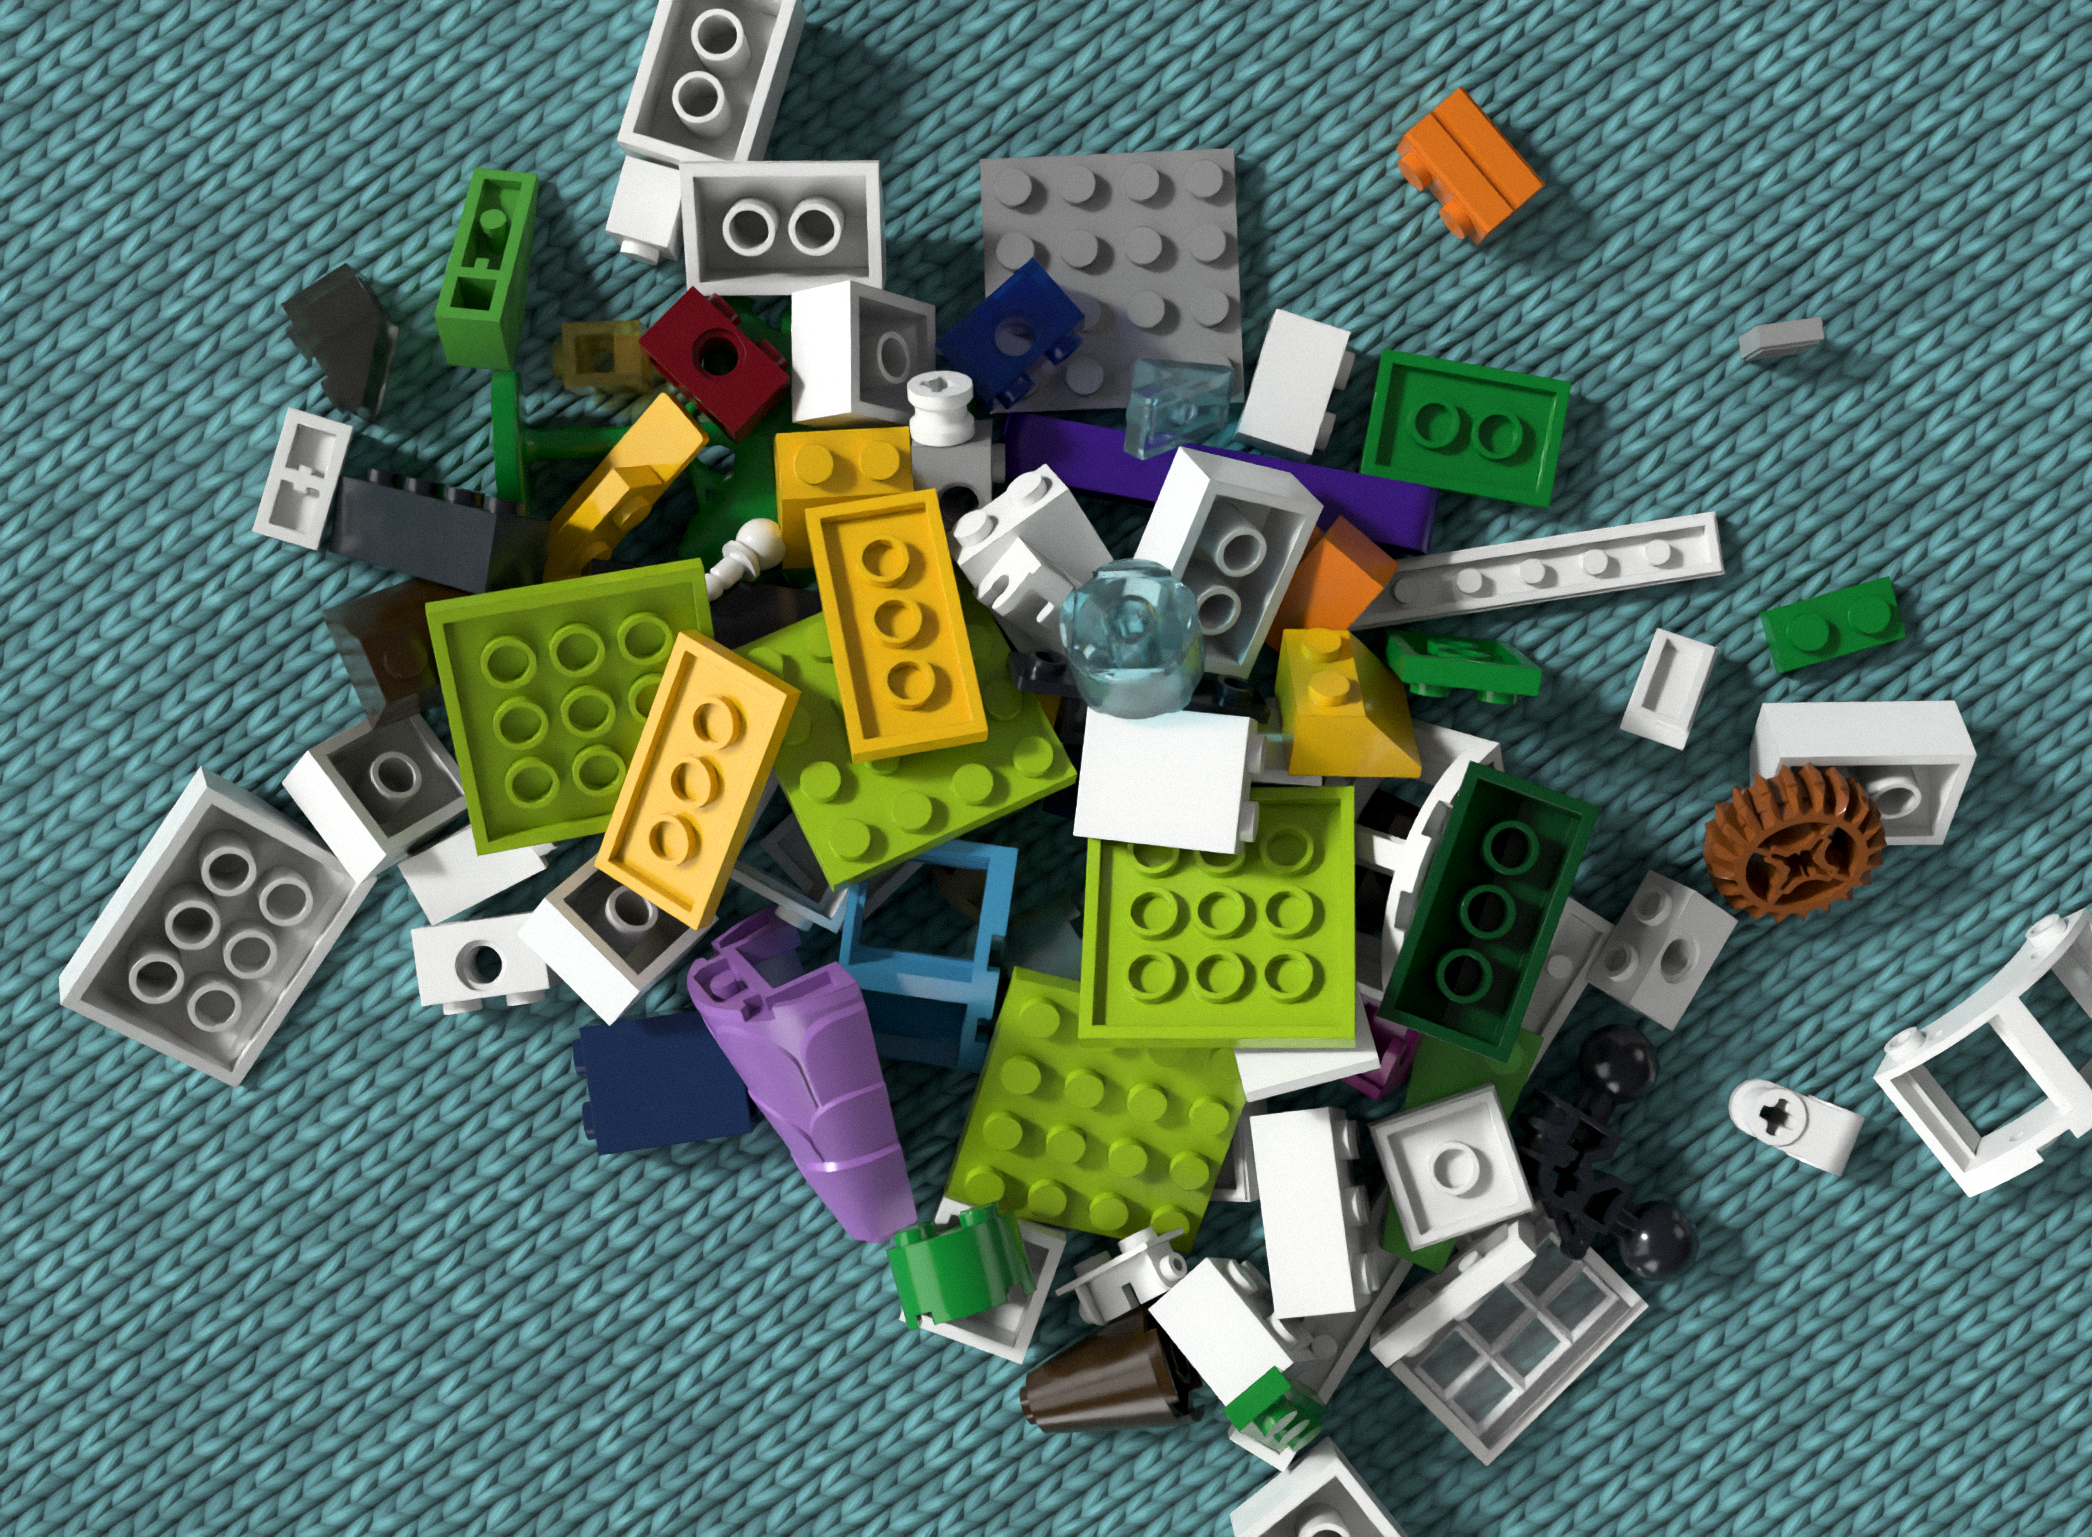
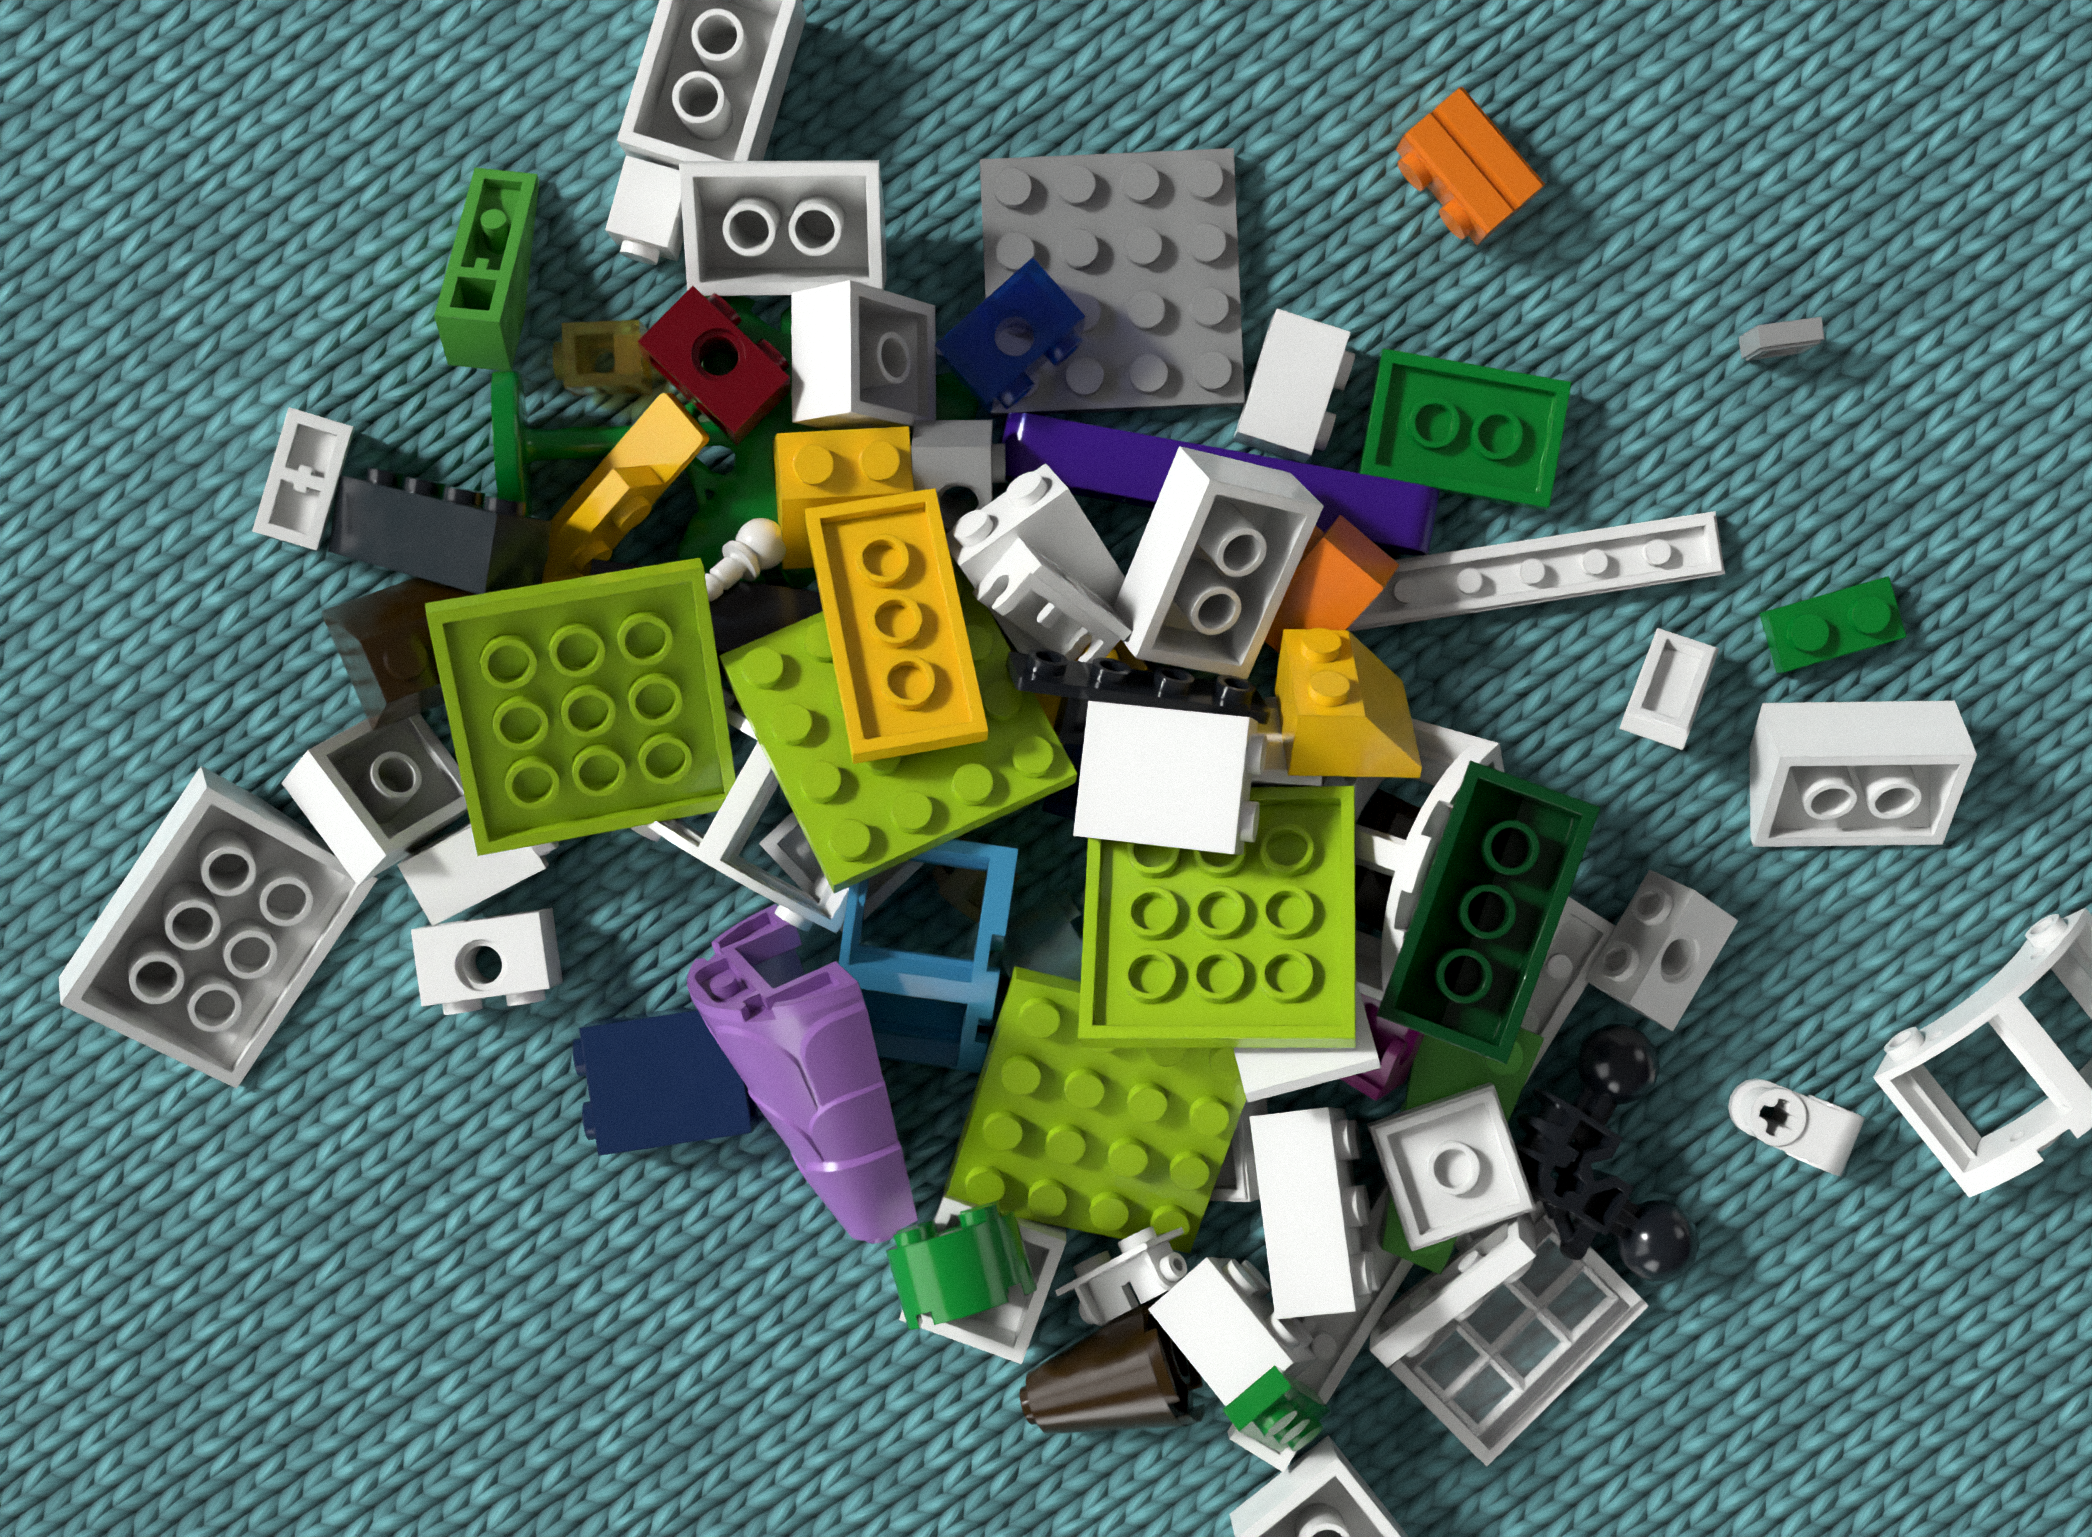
clear smoke slope [281,263,399,422] -> none
white brick [517,852,719,1026] -> none
yellow plate [594,629,802,931] -> none
white wheel [907,371,975,447] -> none
clear light blue brick [1059,558,1206,720] -> none
clear light blue slope [1123,358,1235,460] -> none
green plate [1379,627,1542,705] -> none
dark orange gear [1702,762,1887,924] -> none

